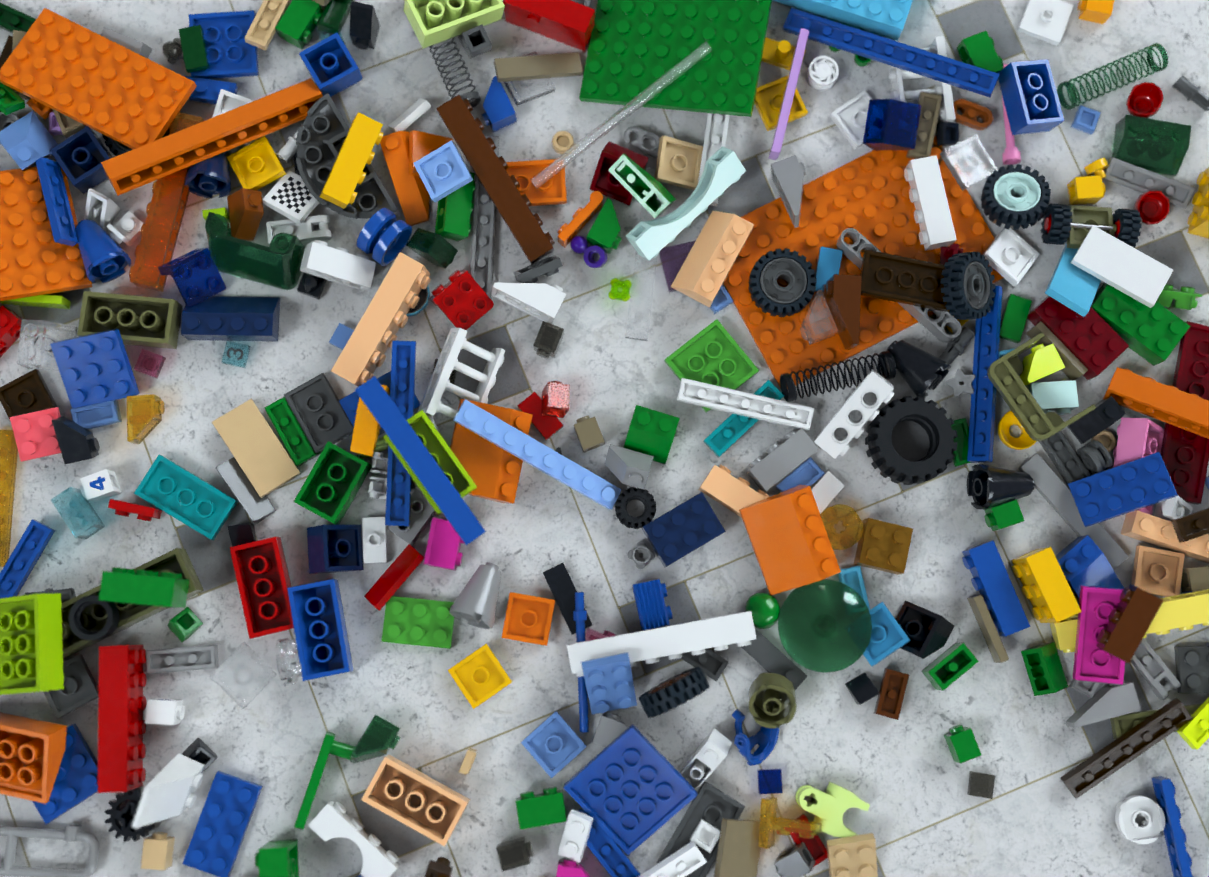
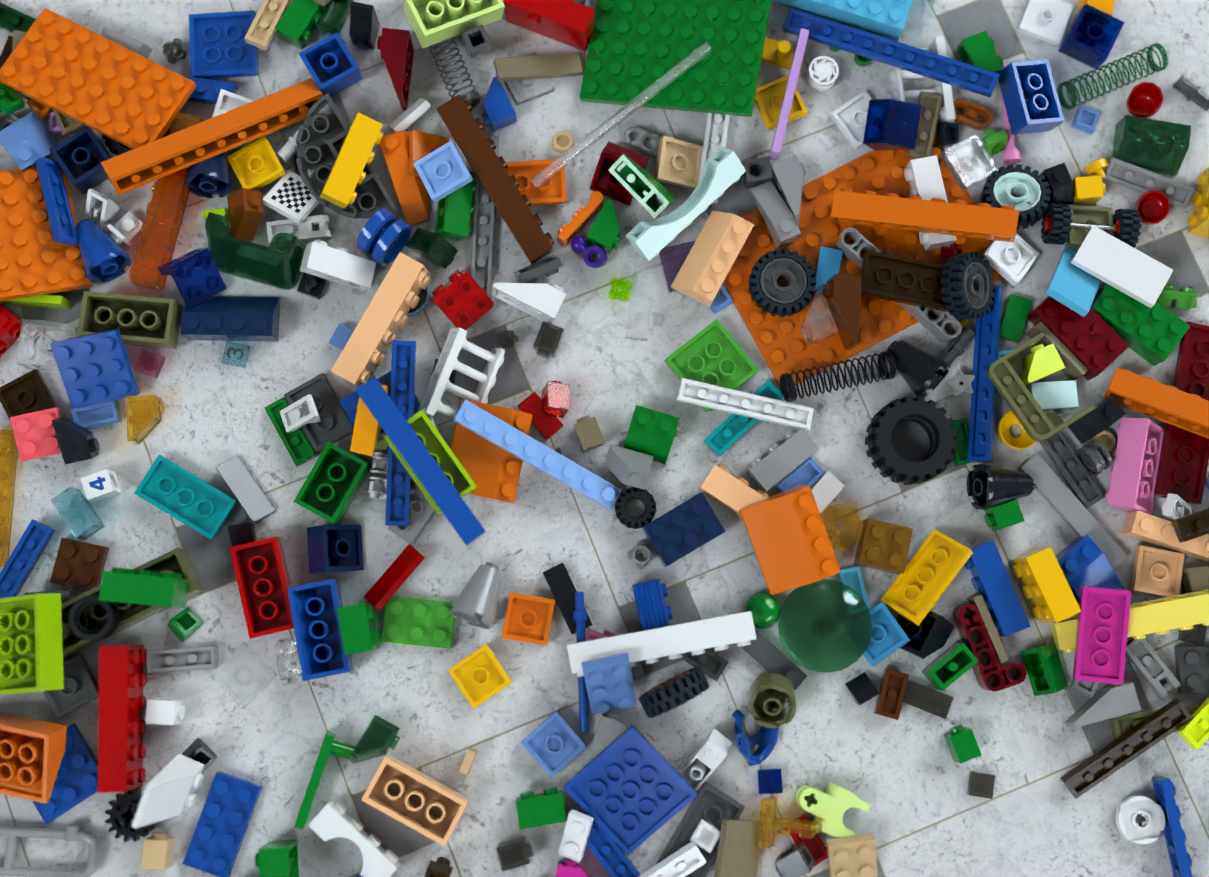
red plate [108,499,162,522] -> none
dark green tile [178,25,210,73] -> none
tan tile [212,399,300,498] -> none
white plate [362,517,388,564] -> none
dark pink slope [424,518,465,571] -> none
white brick [814,369,895,459] -> none
blue plate [1068,452,1178,527] -> none
reddish brown brick [1096,584,1164,663] -> none
none -> reddish brown plate [50,538,109,591]
none -> white slope [280,394,321,432]
none -> green brick [337,603,382,655]
none -> dark red slope [377,28,415,111]
none -> clear smoke plate [496,330,519,348]
none -> dark grey brick [739,156,773,189]
none -> light grey slope [750,181,801,249]
none -> orange brick [831,188,1019,243]
none -> yellow plate [880,529,973,626]
none -> clear smoke tile [903,680,953,719]
none -> dark red beam [953,604,1027,692]
none -> bright green tile [982,128,1008,158]
none -> black slope [1038,163,1074,205]
none -> clear blue brick [1058,4,1124,70]
none -> clear smoke tile [1178,624,1206,645]

